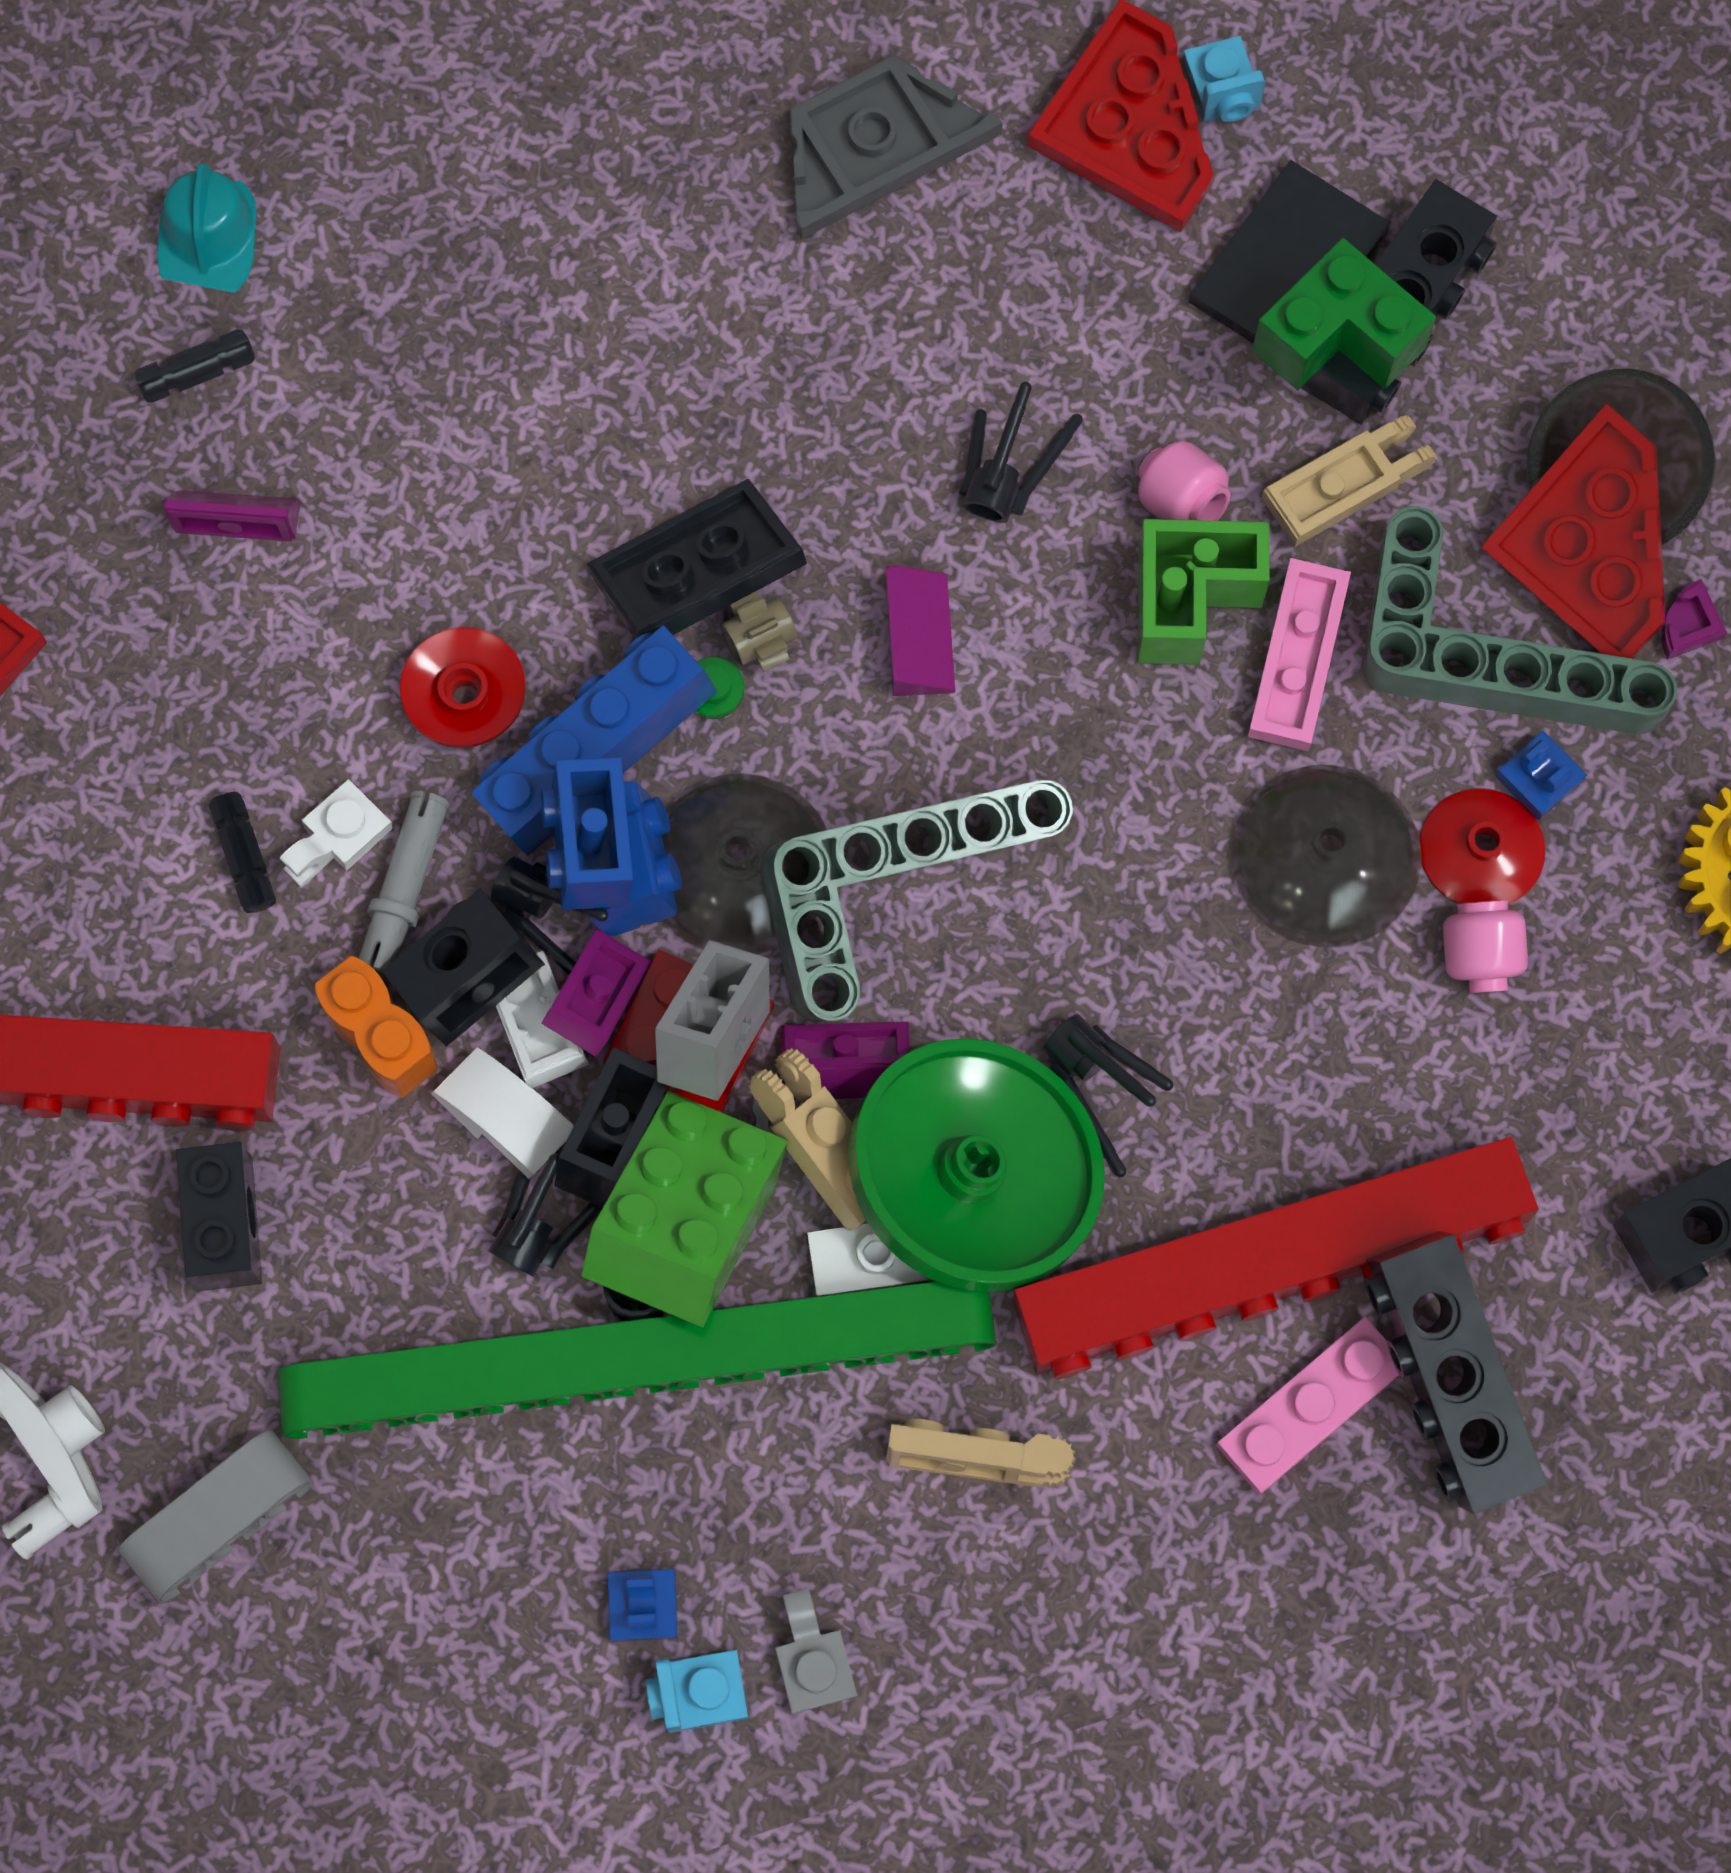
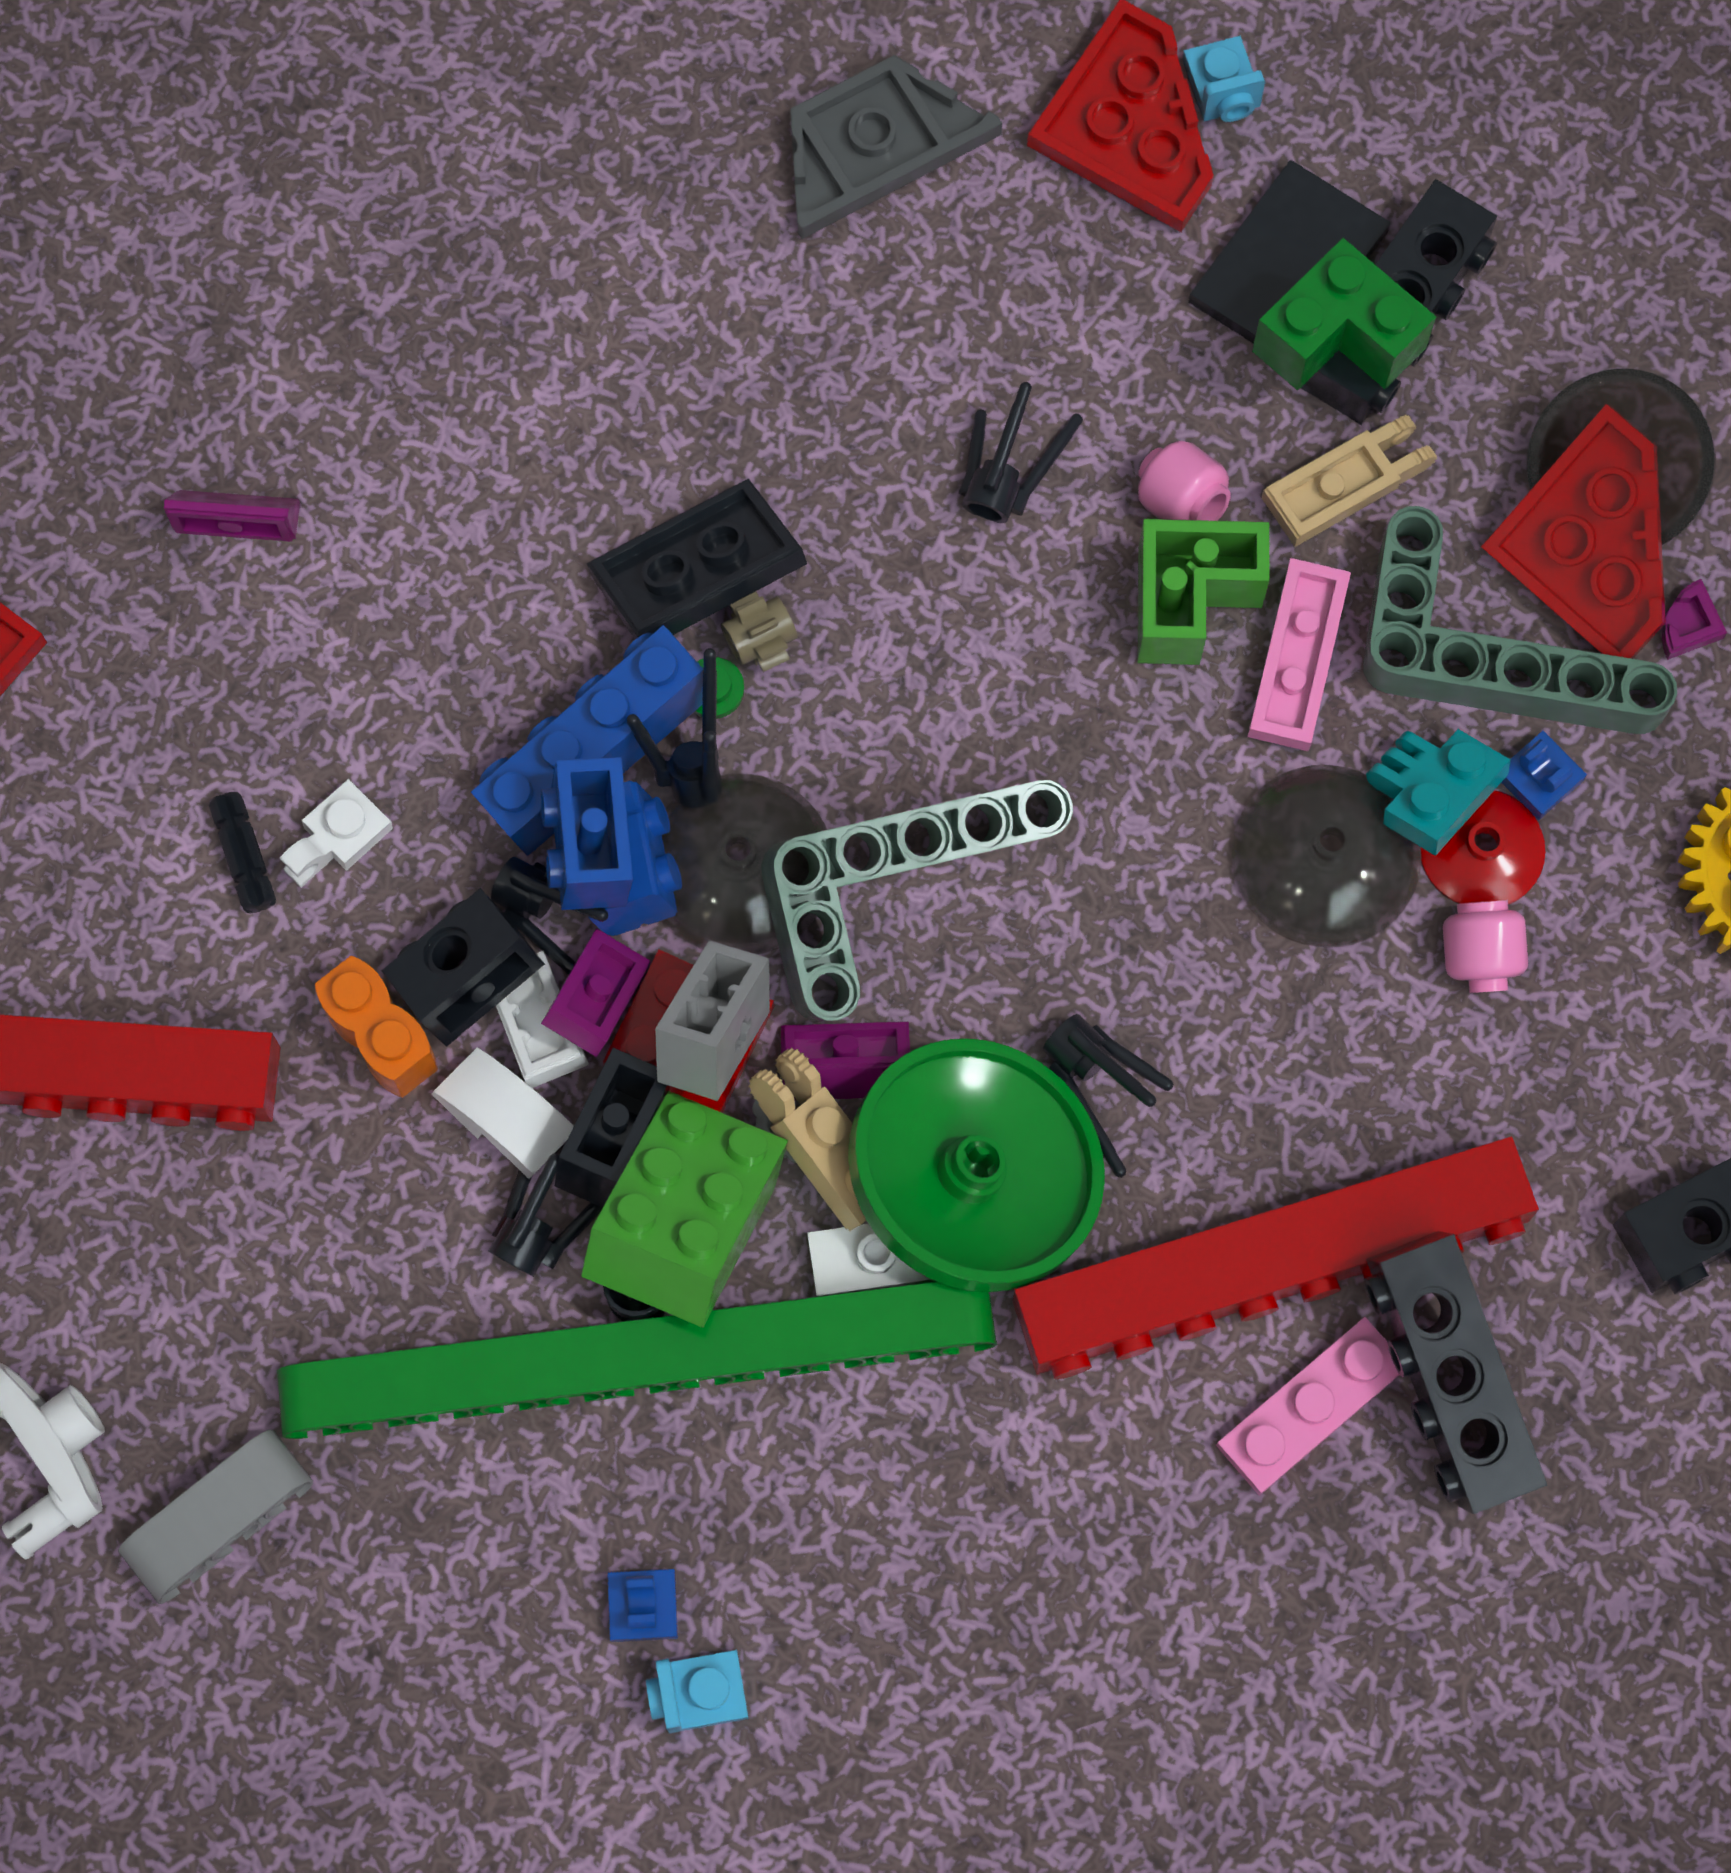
black axle [135,329,255,403] -> none
teal piece [157,163,257,293] -> none
black brick [176,1142,262,1292] -> none
light grey pin [359,791,450,981] -> none
red dish [400,627,526,748] -> none
light grey plate [775,1588,857,1714] -> none
magenta slope [885,566,955,696] -> none
tan hinge [886,1419,1076,1489] -> none
none -> black plant [626,648,723,808]
none -> teal hinge [1366,729,1511,856]

